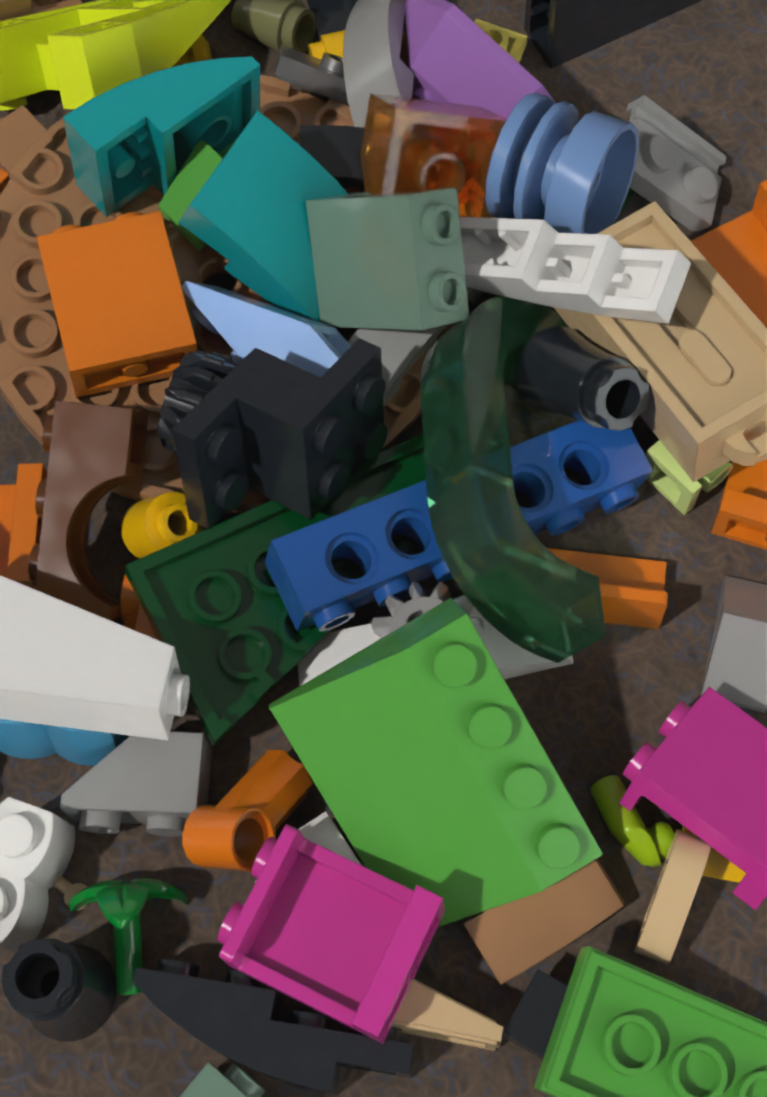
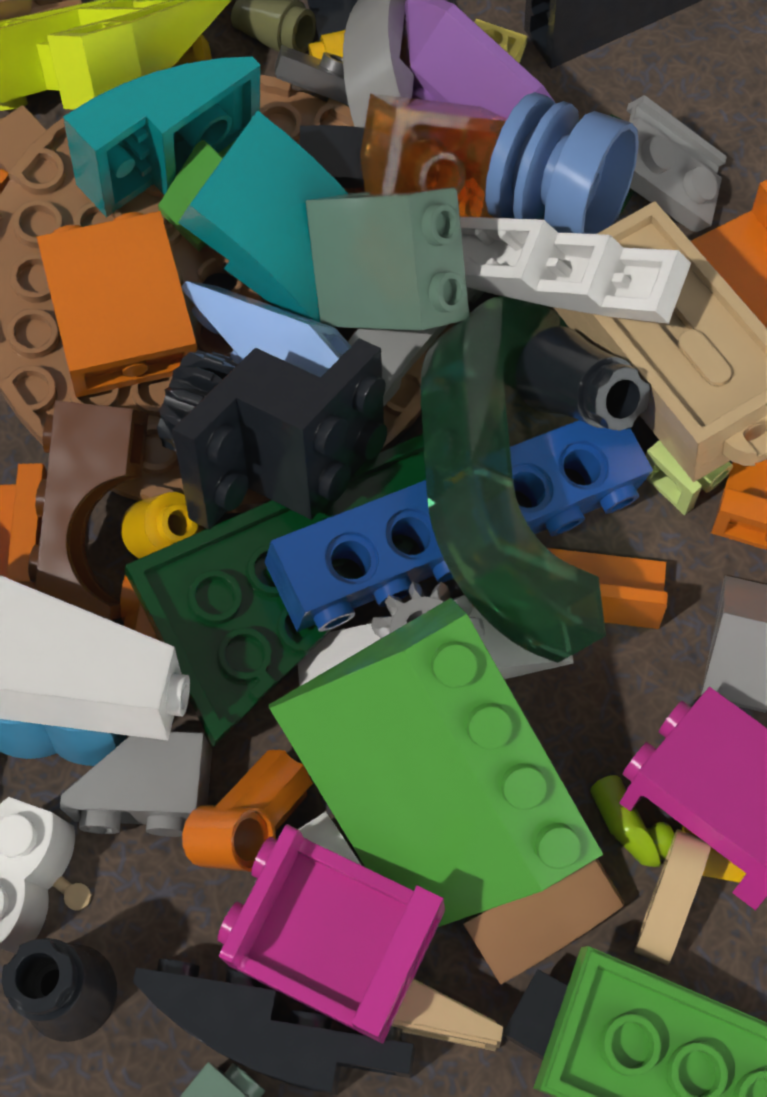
green plant [68,878,188,995] -> none

